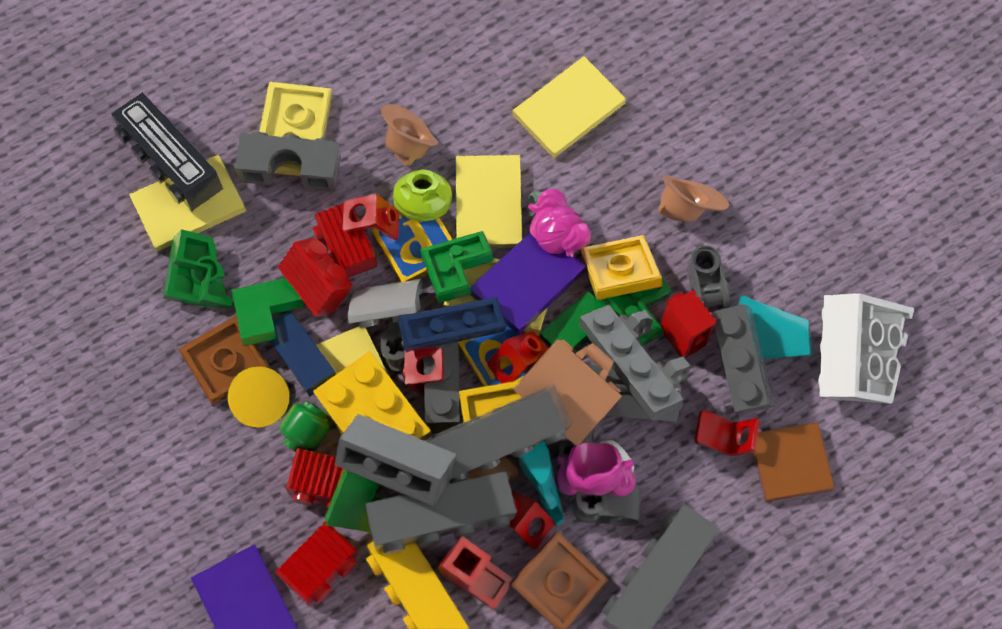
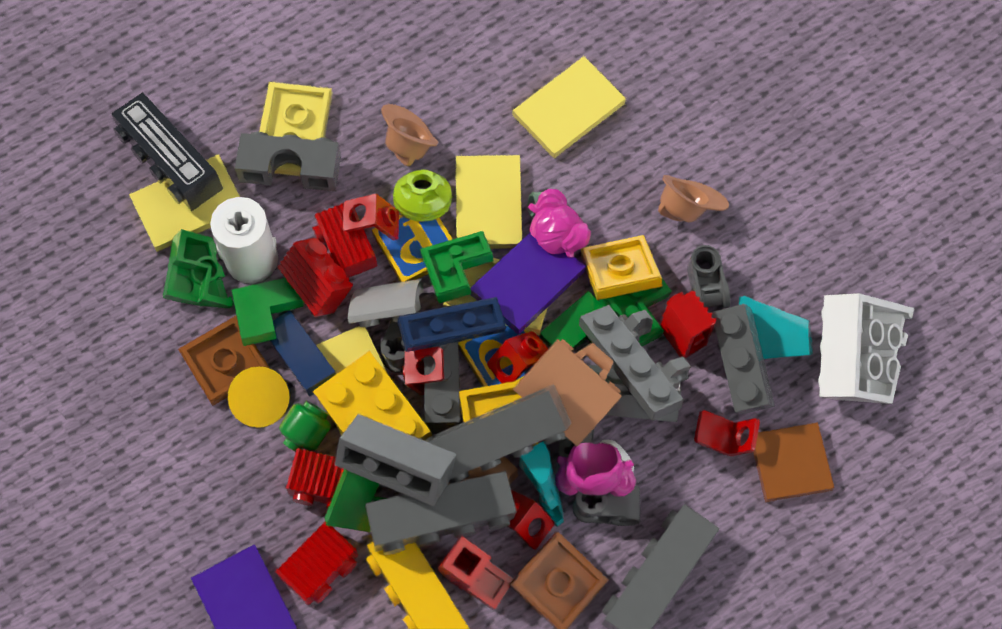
none -> white piece [210,197,279,284]

